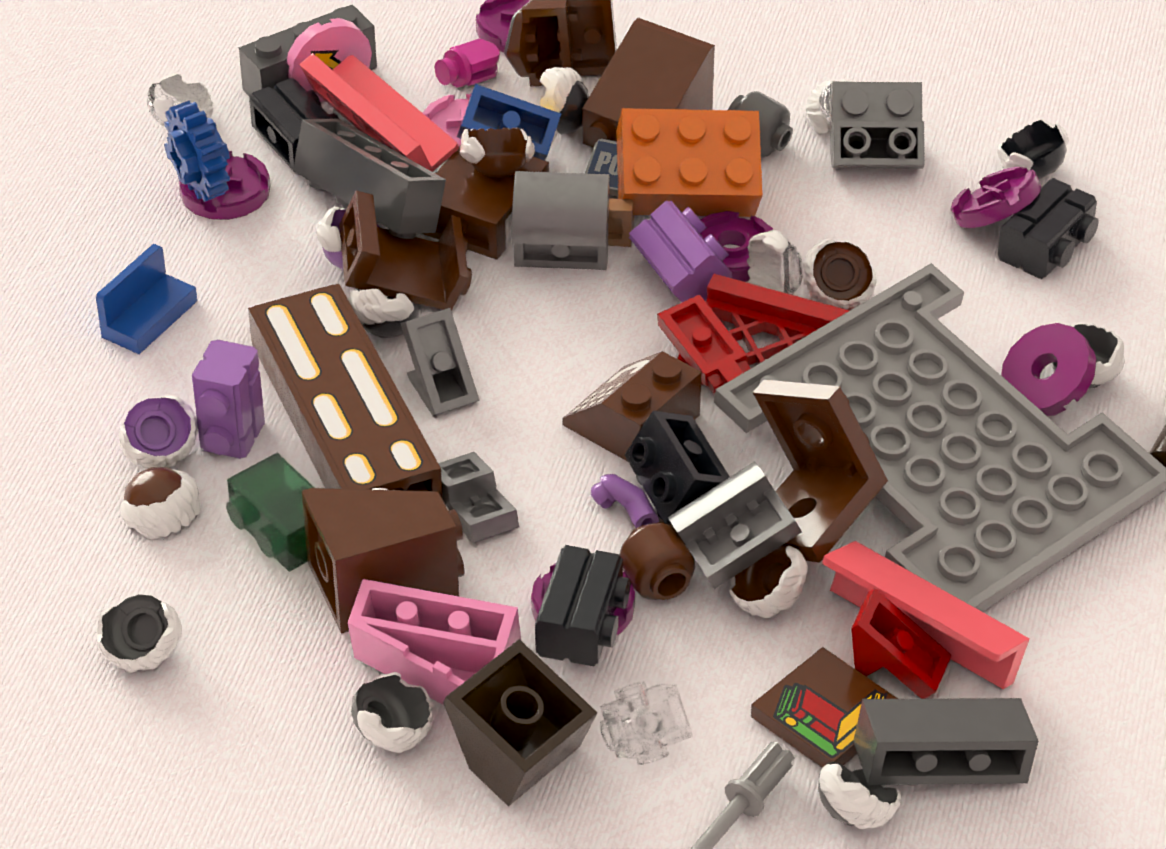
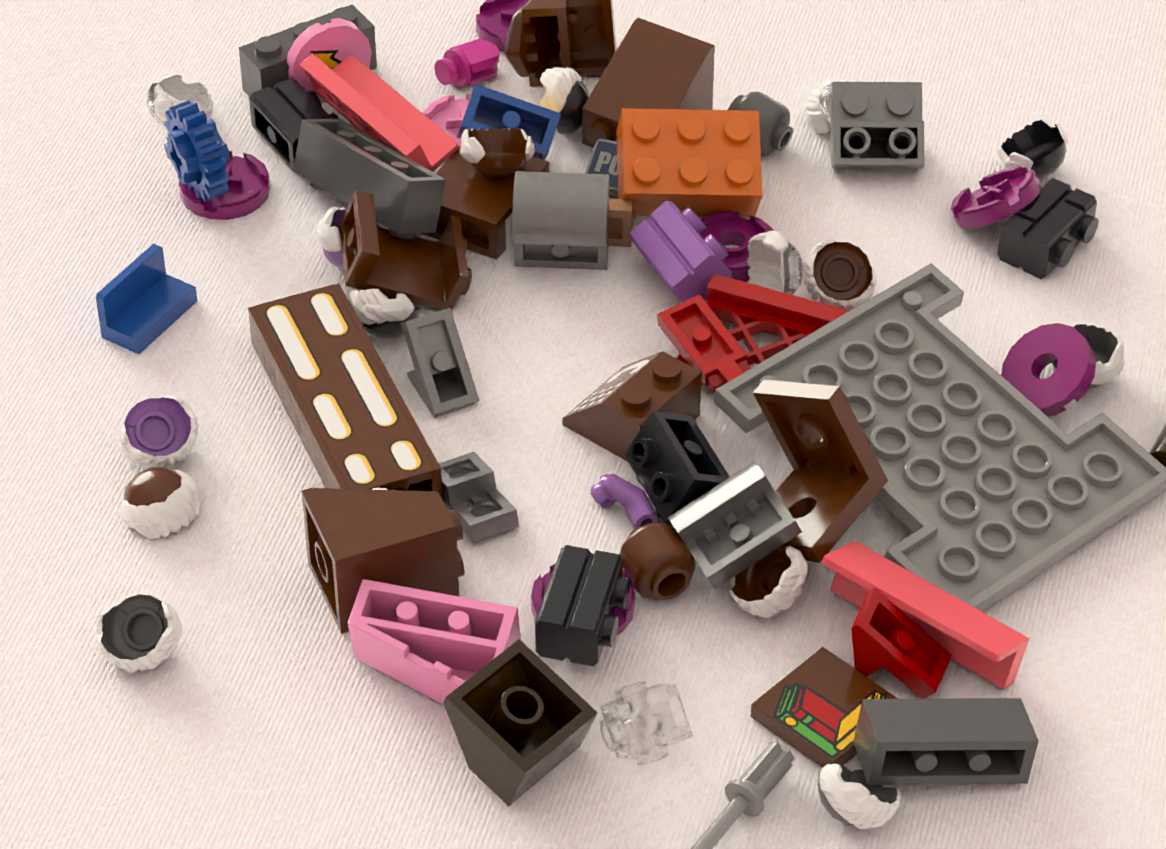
medium lavender brick [192,339,265,459] -> none
clear green brick [226,452,315,572] -> none
dark grey hair [351,672,433,753] -> none

